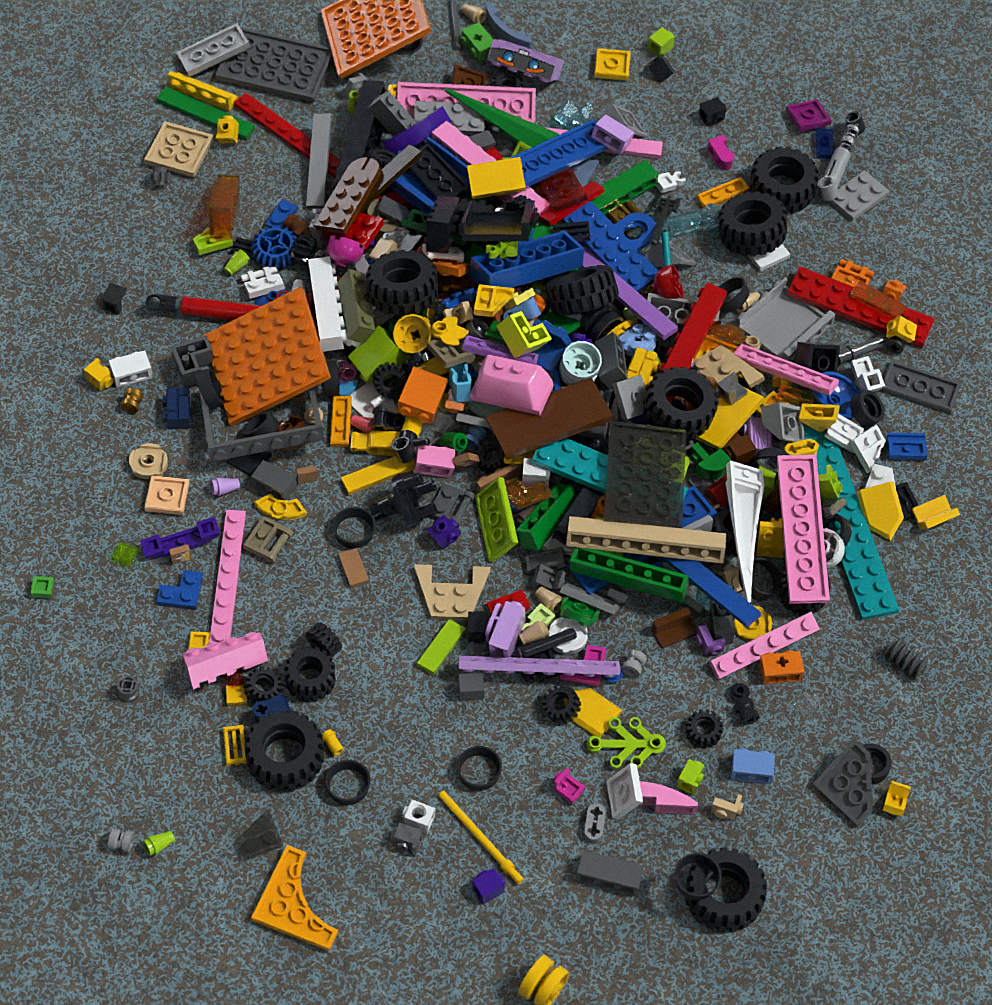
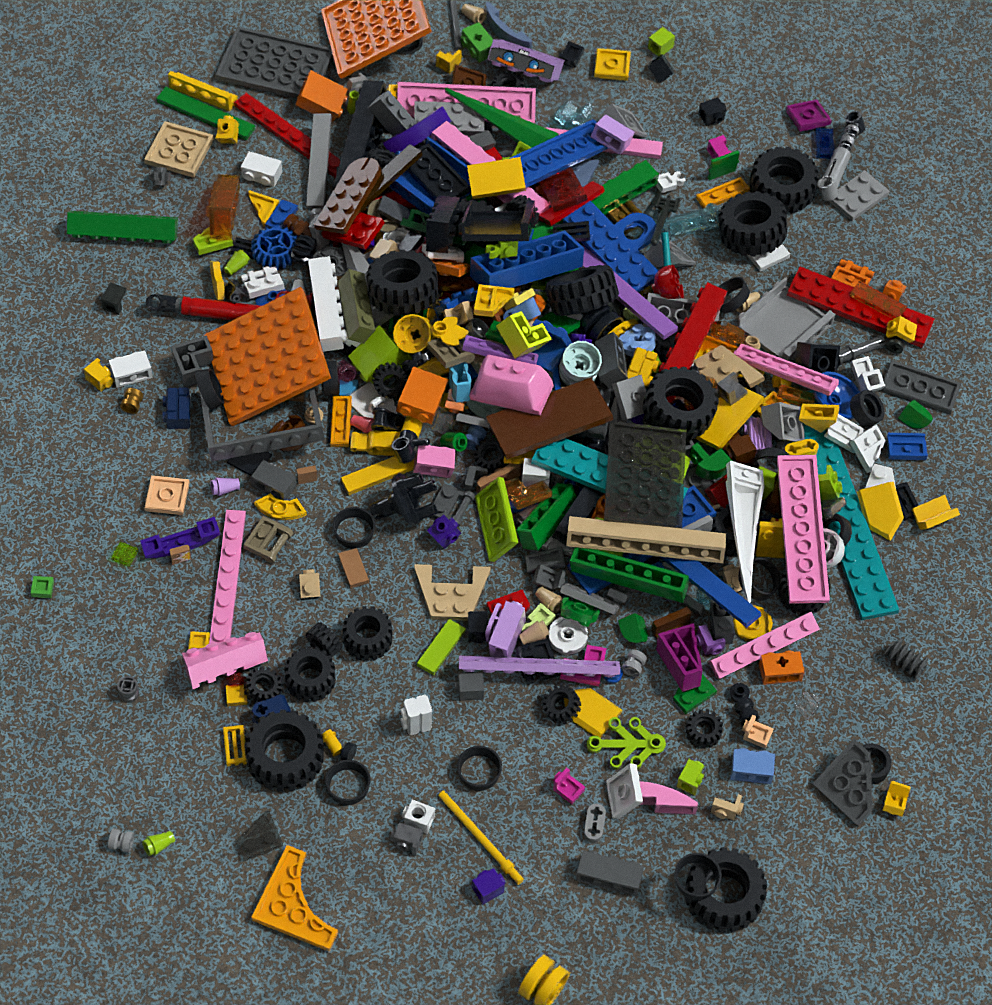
tan plate [129,443,168,479] -> none
blue plate [156,570,203,610] -> none
light grey plate [176,23,251,77] -> none
black tyre [242,411,279,438] -> none
dark pink cylinder [328,236,365,268] -> none
medium nougat tile [453,453,480,467] -> none
black axle [521,628,577,658] -> none
none -> green brick [67,211,178,243]
none -> yellow tile [210,261,225,300]
none -> black hinge [224,277,249,303]
none -> white brick [241,151,282,187]
none -> yellow tile [248,190,279,227]
none -> orange brick [295,70,348,123]
none -> tan bracket [299,569,320,598]
none -> black tile [341,742,357,761]
none -> black tyre [342,606,392,661]
none -> white brick [400,695,432,735]
none -> yellow panel [436,50,462,74]
none -> dark grey bracket [462,465,488,492]
none -> black bracket [559,41,585,67]
none -> green brick [618,613,648,643]
none -> magenta wedge [656,623,703,692]
none -> green wing [673,674,717,714]
none -> green piece [708,150,740,180]
none -> light nougat bracket [742,715,774,749]
none -> green brick [898,400,933,429]

